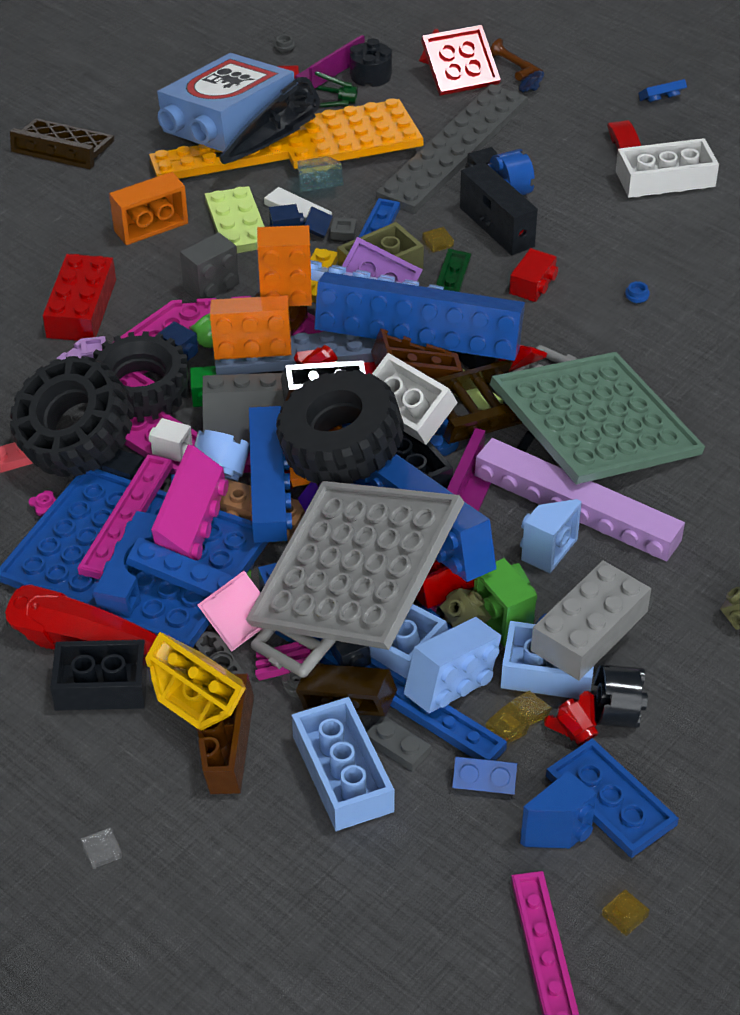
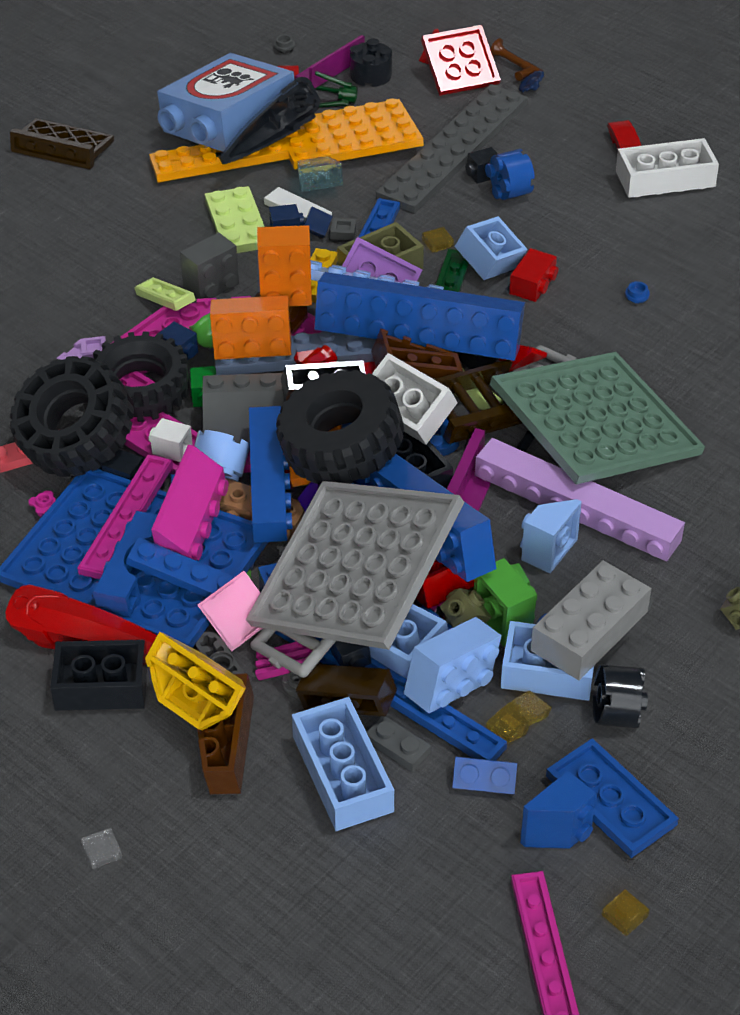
red brick [43,254,116,341] -> none
orange brick [109,172,188,245] -> none
black brick [460,162,538,256] -> none
red rock [544,691,599,746] -> none
blue plate [638,79,687,103] -> none
none -> yellowish green tile [134,277,196,311]
none -> light blue brick [454,216,528,280]

